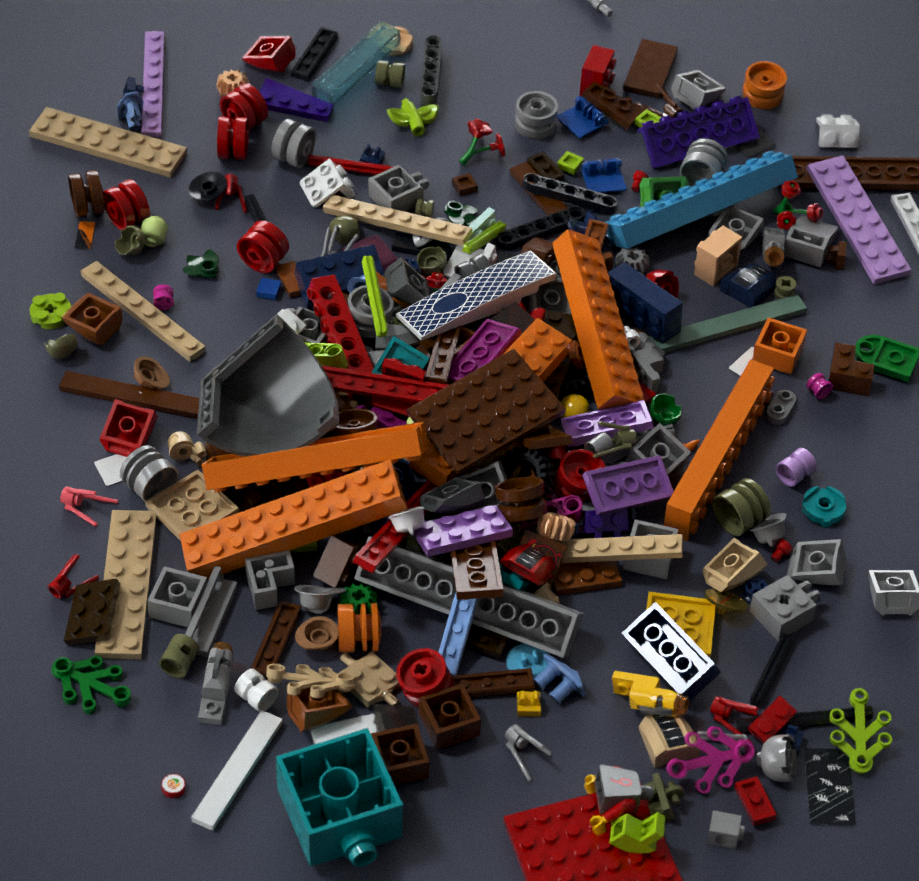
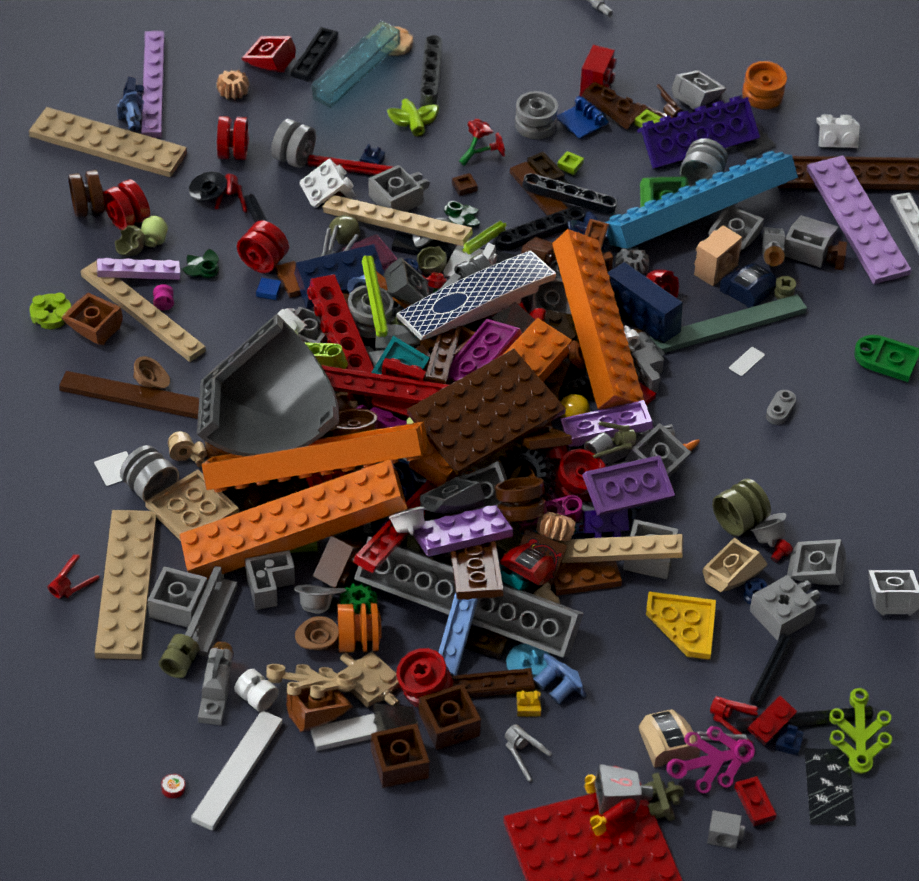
olive hair [44,334,78,359] -> none
green plant [51,656,131,714] -> none
coral plant [60,486,118,526] -> none
dark brown plate [63,578,121,646] -> none
sticker [75,221,95,249] -> none
red slope [99,399,158,457] -> none
red wheel [219,83,268,130] -> none
reddish brown tile [250,600,302,680] -> none
dark purple wing [259,78,333,122] -> none
teal brick [276,728,403,867] -> none
olive wheel [375,60,405,88] -> none
olive wheel [415,198,434,218] -> none
light aqua plate [467,207,496,242] -> none
blue hinge [580,158,627,193] -> none
lime brick [610,812,665,854] -> none
yellow plate [612,671,689,717] -> none
brick [622,602,721,703] -> none
reddish brown tile [623,38,678,98] -> none
red piece [631,171,649,192] -> none
green hair [649,393,682,426] -> none
orange brick [664,359,775,541] -> none
clear yellow piece [704,589,748,615] -> none
orange brick [752,317,807,374] -> none
light grey cylinder [757,734,797,782] -> none
red plant [773,180,823,230] -> none
lavender wheel [775,448,817,487] -> none
teal plate [802,486,847,527] -> none
dark pink wheel [806,373,833,399] -> none
reddish brown brick [828,342,875,396] -> none
none -> lavender plate [97,258,180,280]

